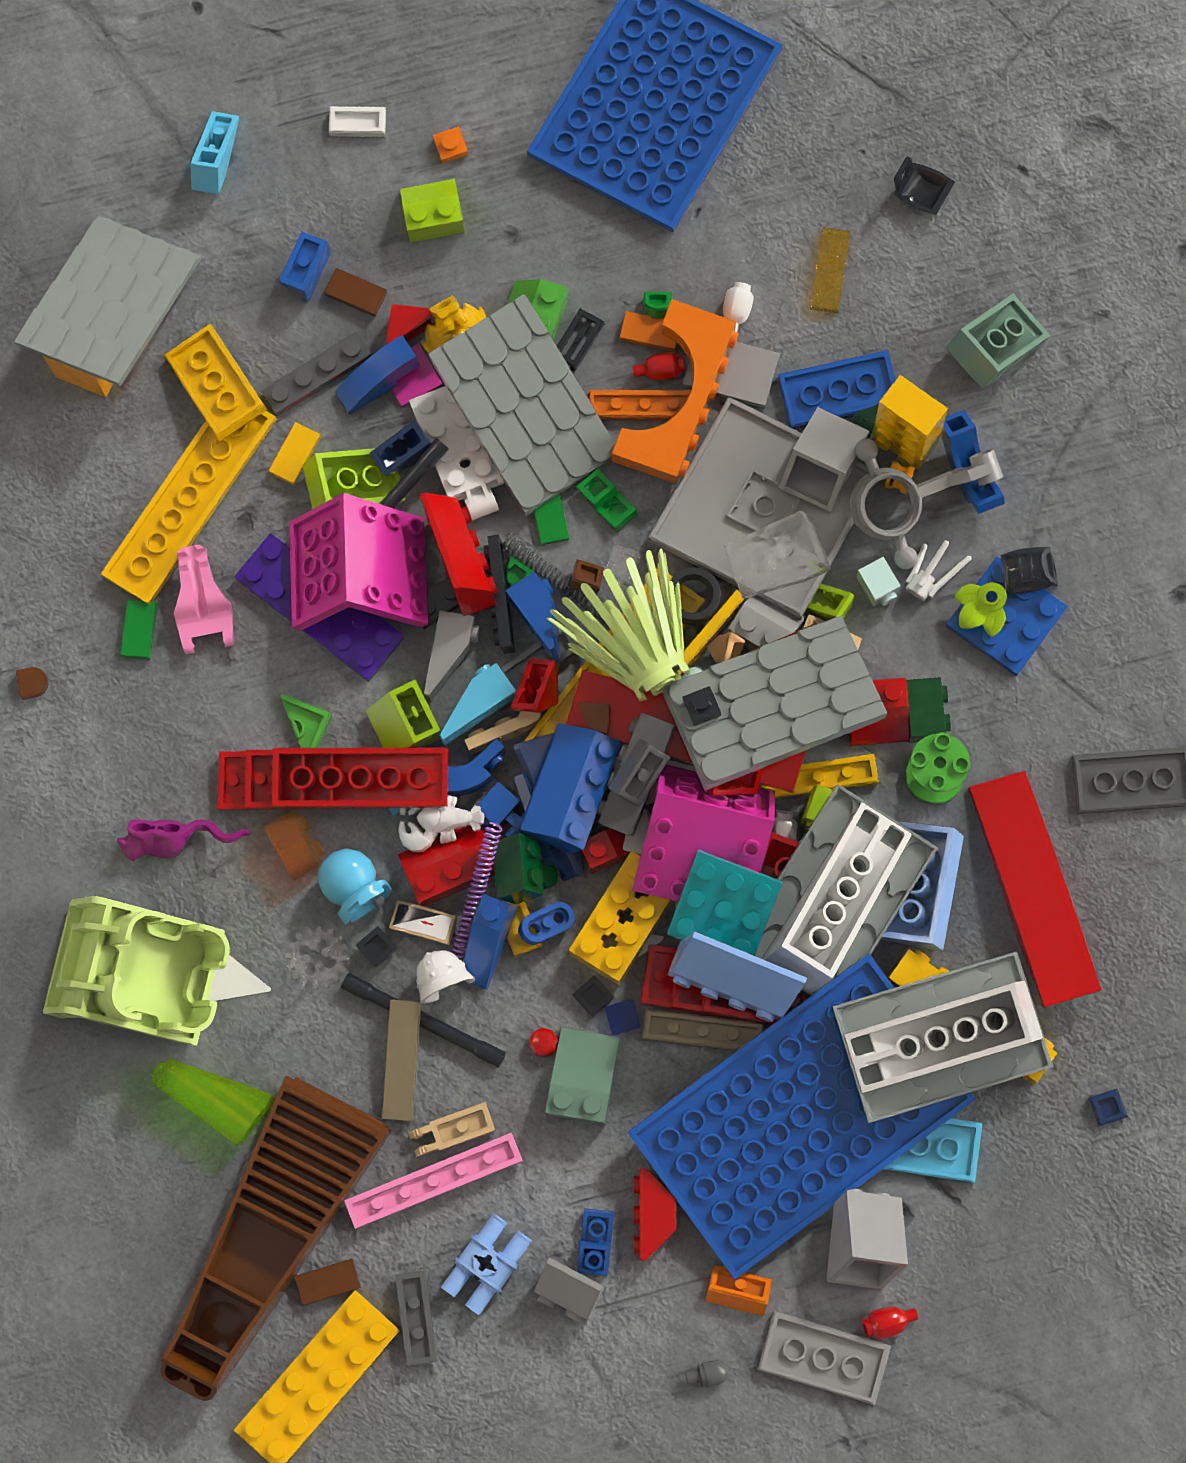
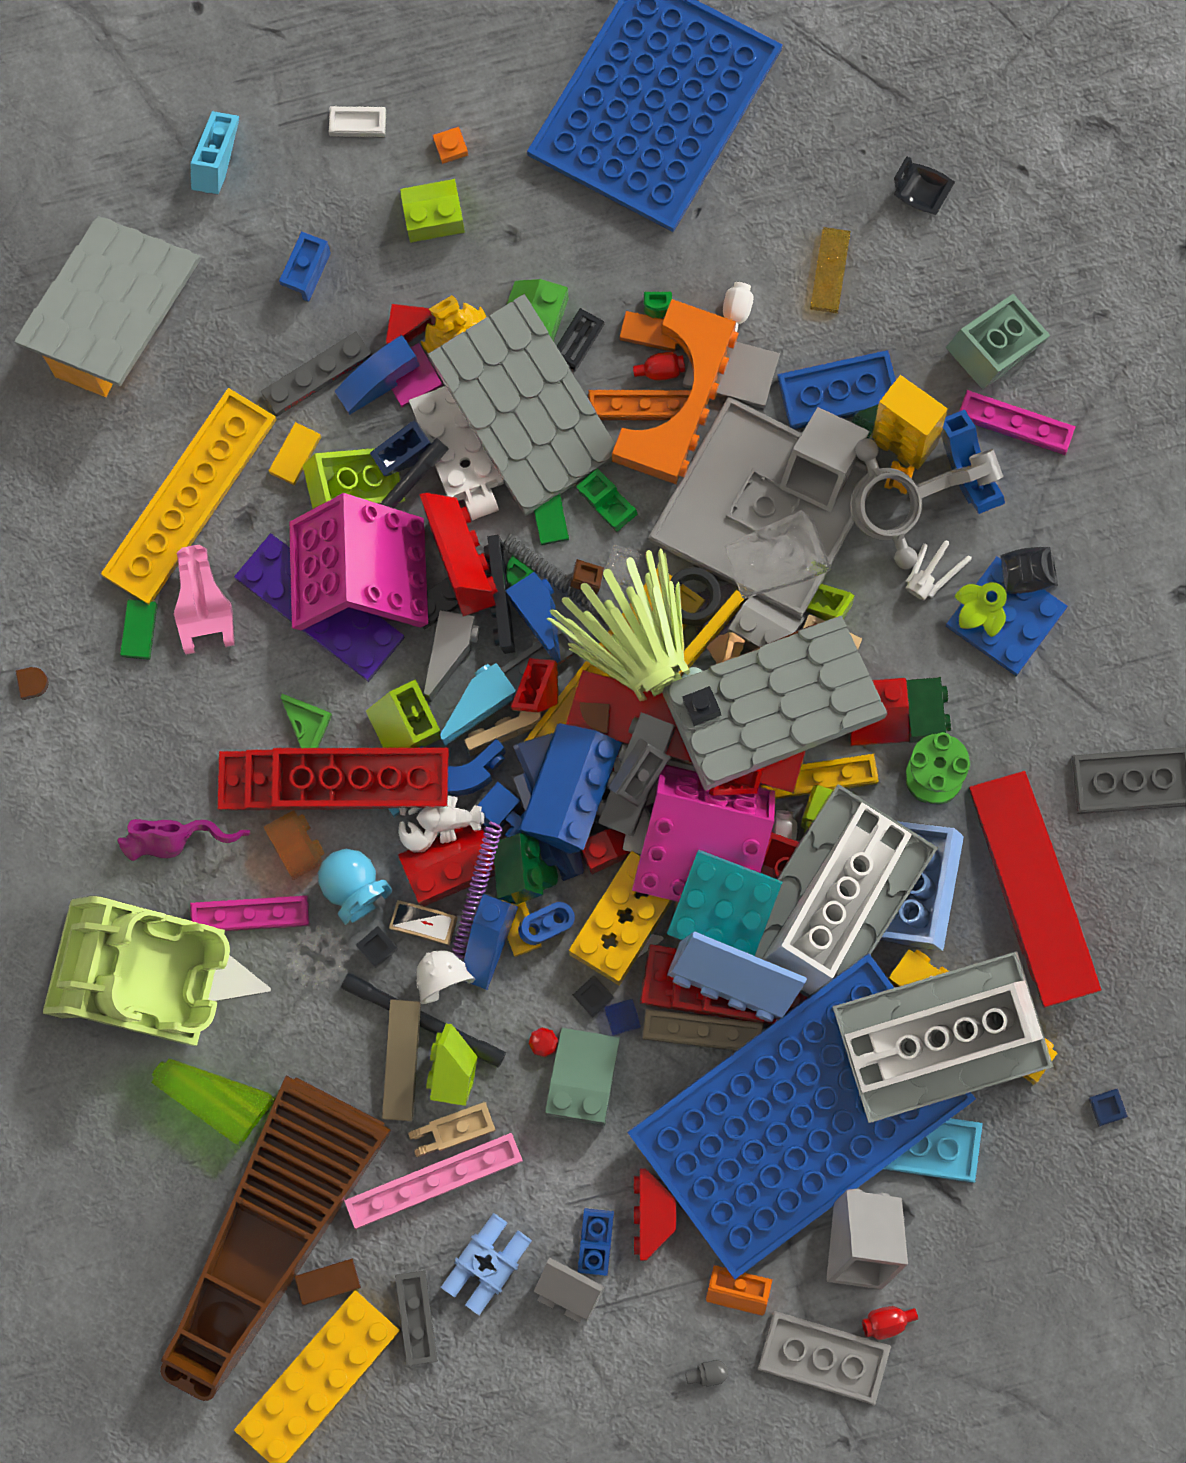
yellow tile [164,324,267,441] -> none
reddish brown tile [324,268,387,317] -> none
light aqua brick [856,557,901,607] -> none
none -> dark pink tile [190,896,310,931]
none -> lime slope [426,1023,477,1106]
none -> dark pink tile [960,390,1075,455]

